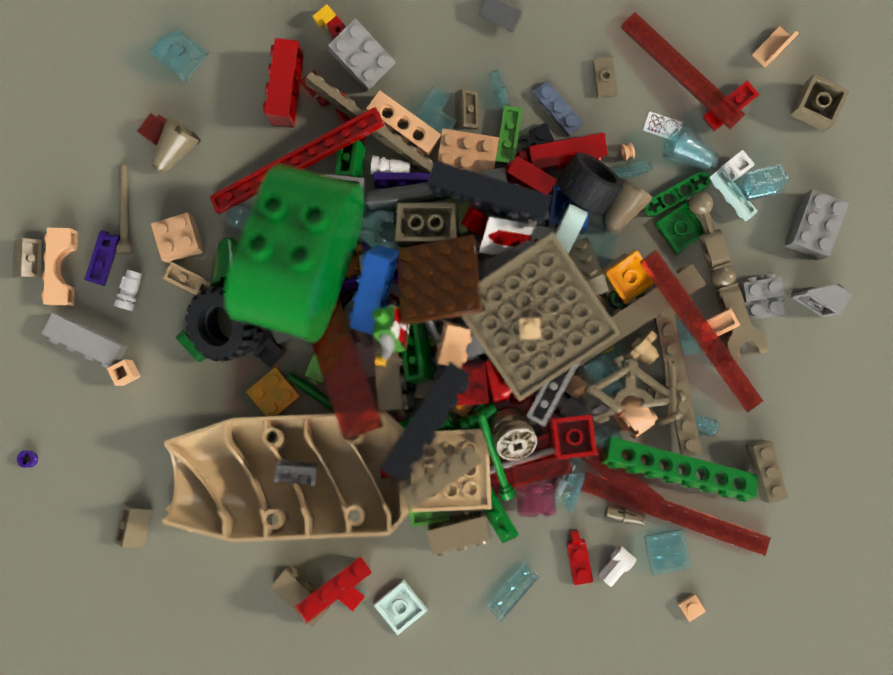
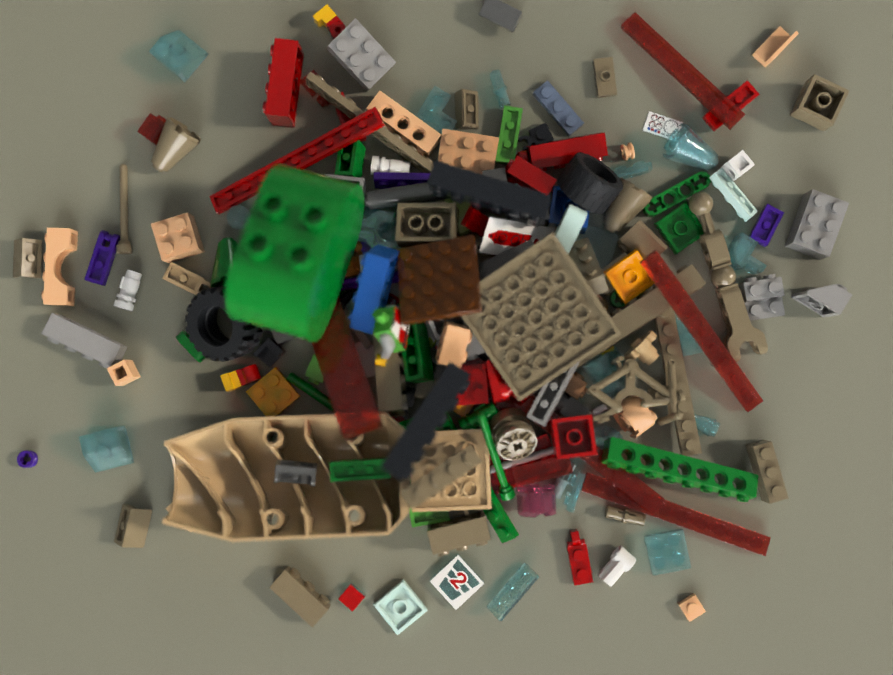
red brick [294,557,372,623] -> none
tan plate [519,317,541,339] -> none
light nougat tile [695,308,740,343] -> none
clear light blue brick [739,164,790,201] -> none
none -> clear light blue slope [79,426,134,473]
none -> leg [220,364,261,392]
none -> green plate [329,457,391,482]
none -> tile [430,554,484,610]
none -> dark tan slope [616,220,668,266]
none -> clear light blue brick [728,232,767,274]
none -> dark purple plate [748,204,784,247]

